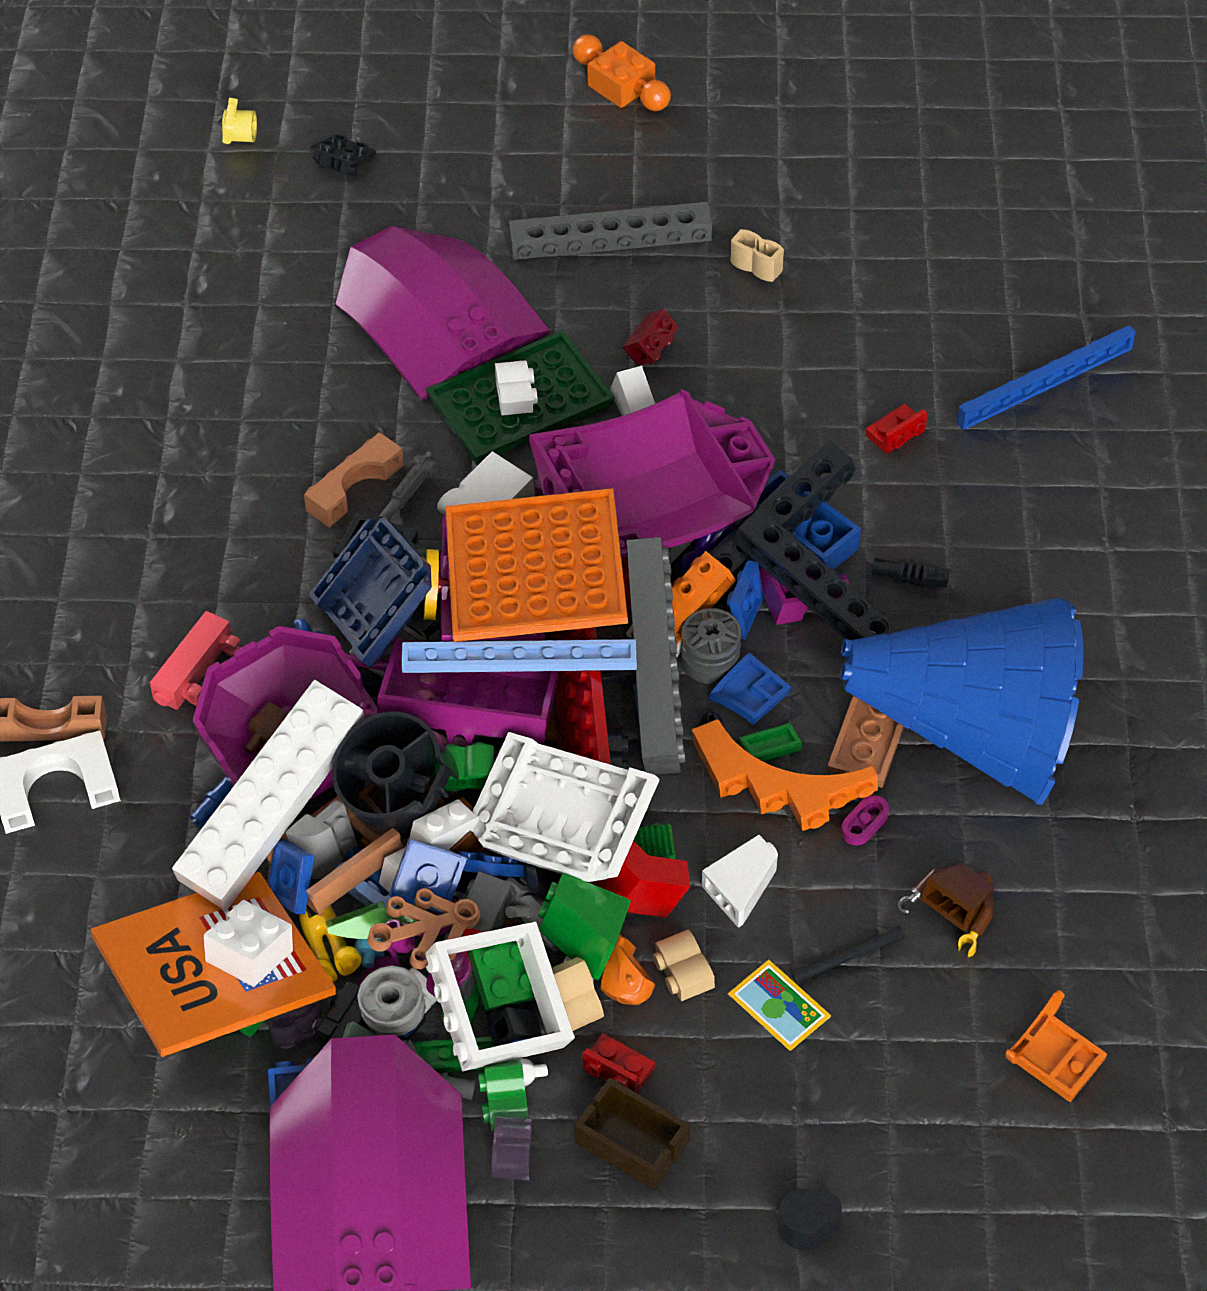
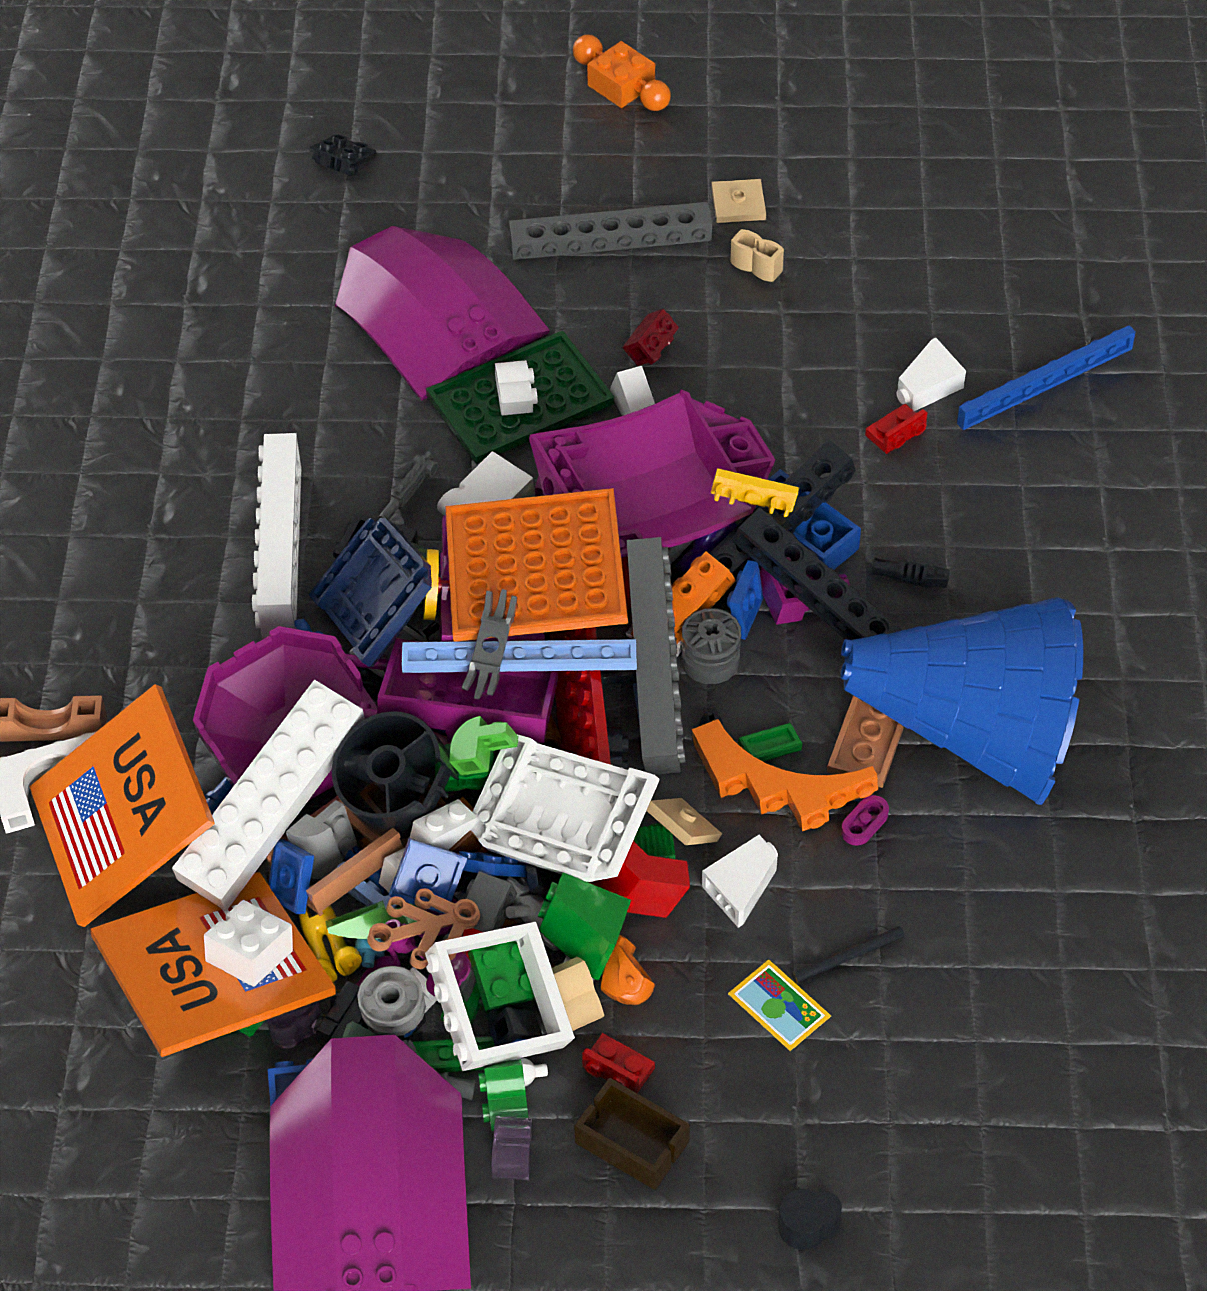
coral brick [150,611,241,710] -> none
light yellow piece [222,97,257,144] -> none
reddish brown piece [243,701,288,754] -> none
nougat arch [304,432,404,528] -> none
tan brick [653,929,715,1001] -> none
blue plate [708,653,791,725] -> none
reddish brown torso [898,864,994,957] -> none
orange piece [1005,990,1107,1102] -> none
none -> orange tile [29,684,215,927]
none -> white brick [252,433,302,639]
none -> bright green brick [449,716,519,776]
none -> dark grey piece [462,589,517,700]
none -> tan plate [647,798,722,845]
none -> yellow plate [711,468,799,517]
none -> tan plate [712,179,766,223]
none -> white slope [896,338,966,411]

